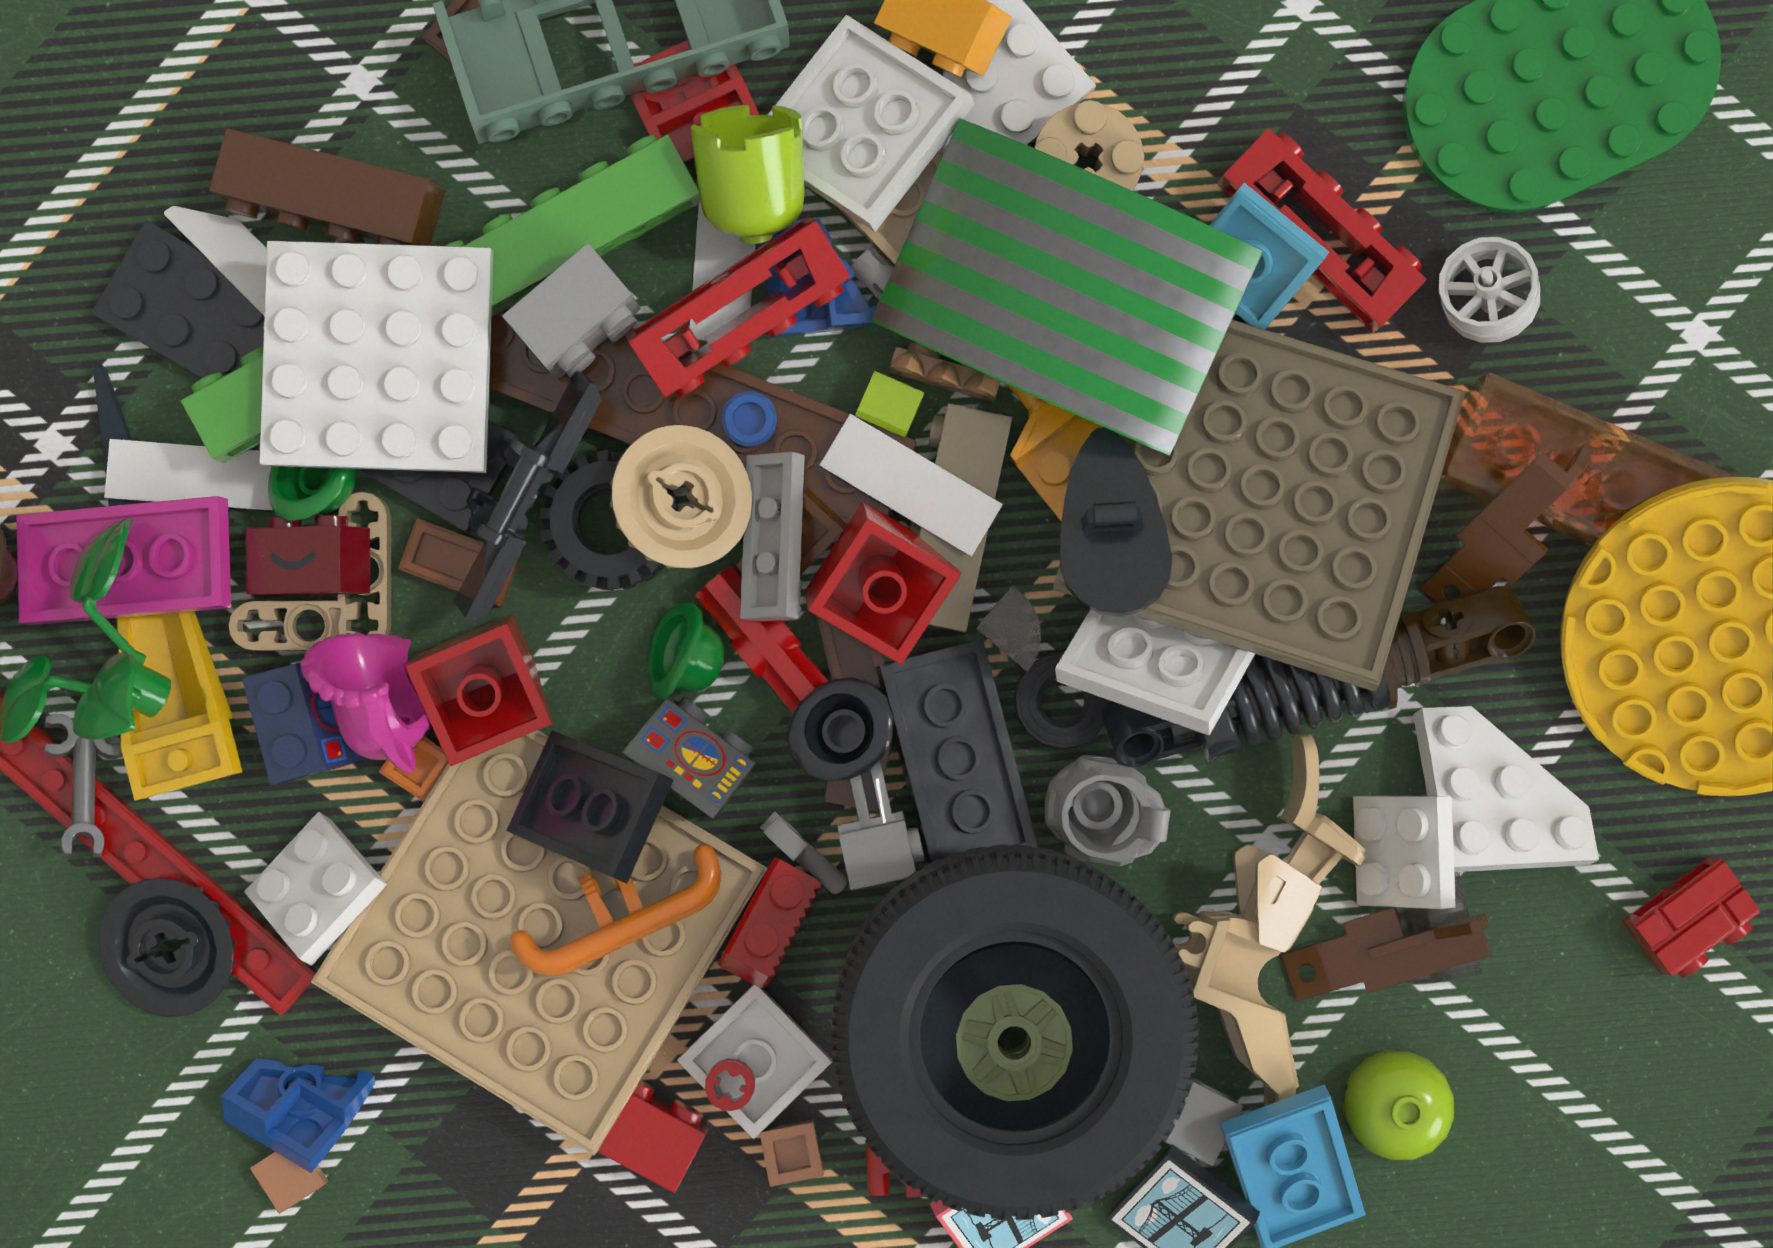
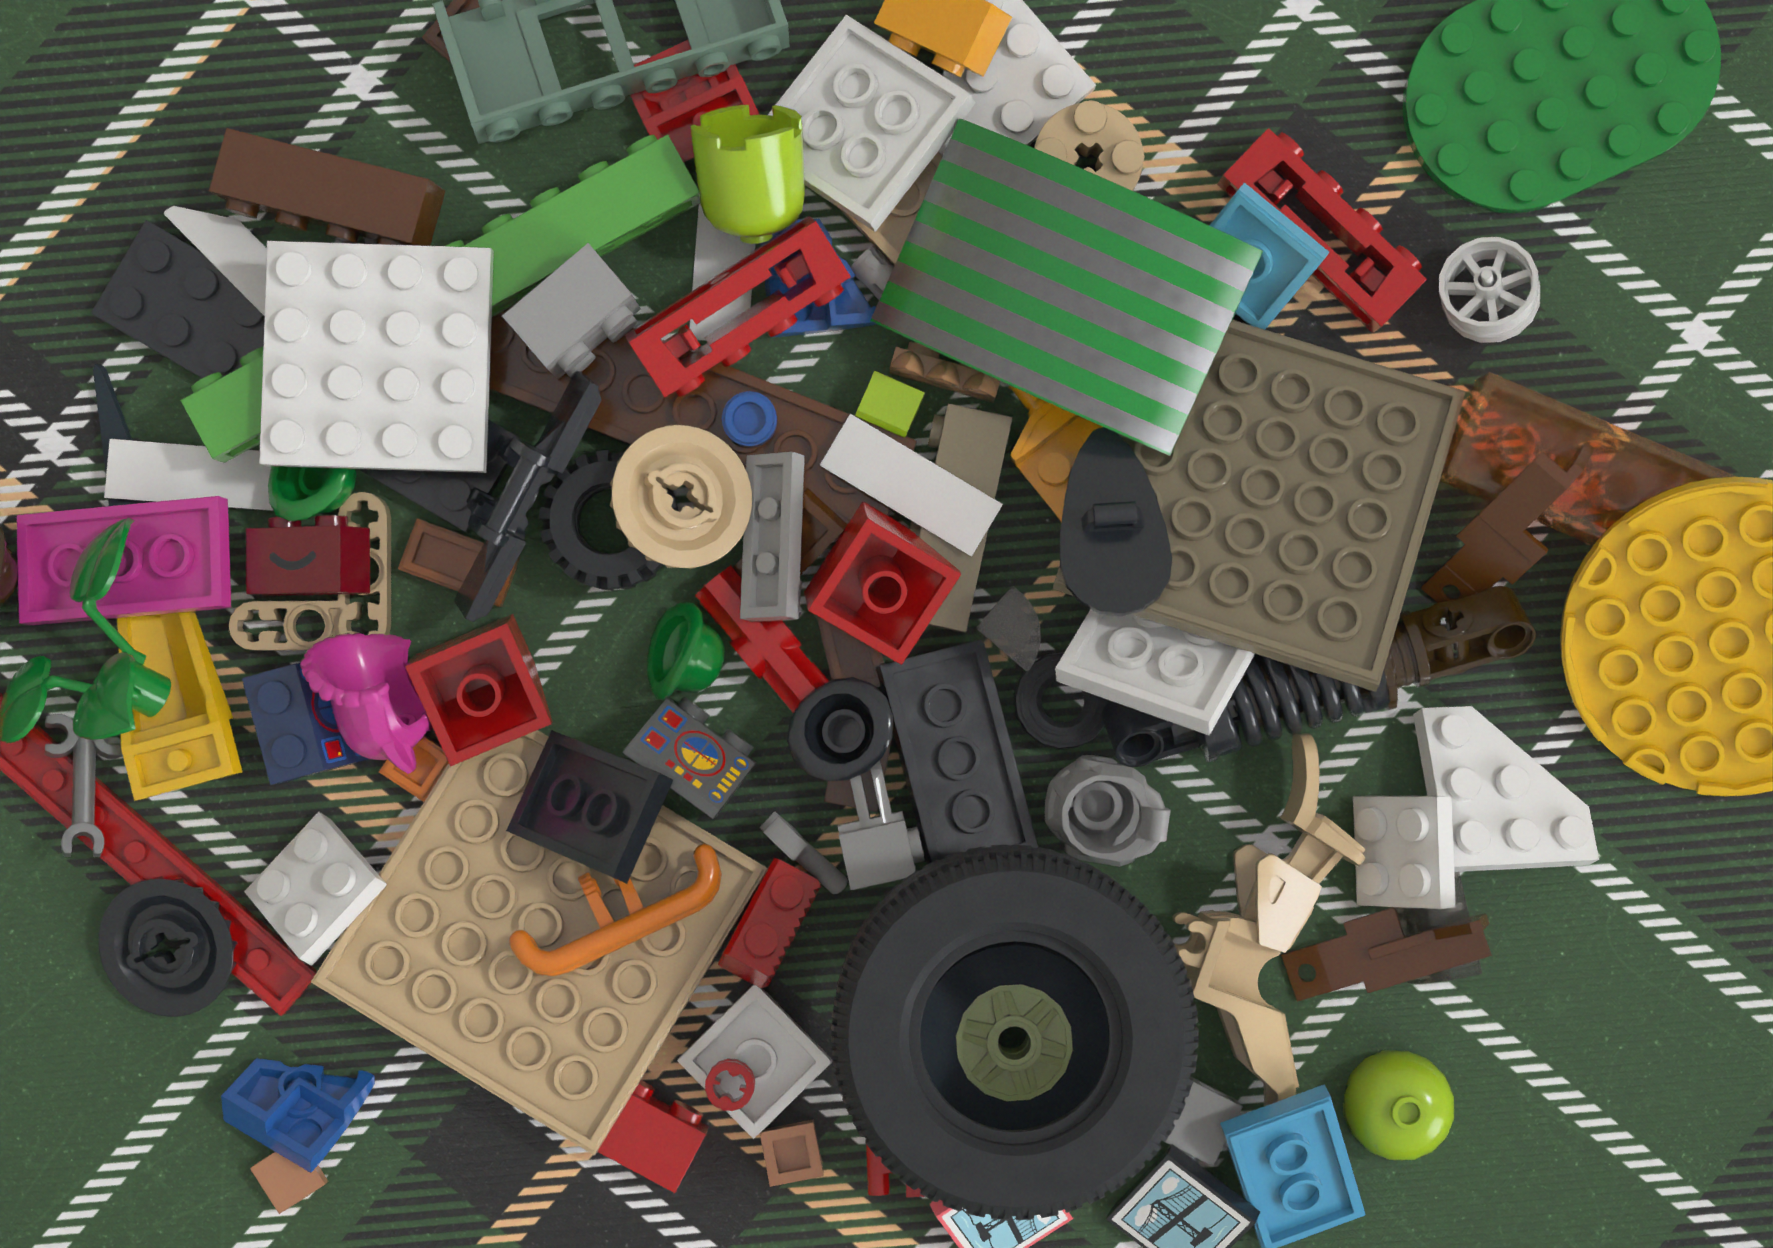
red brick [1622,856,1760,978] -> none

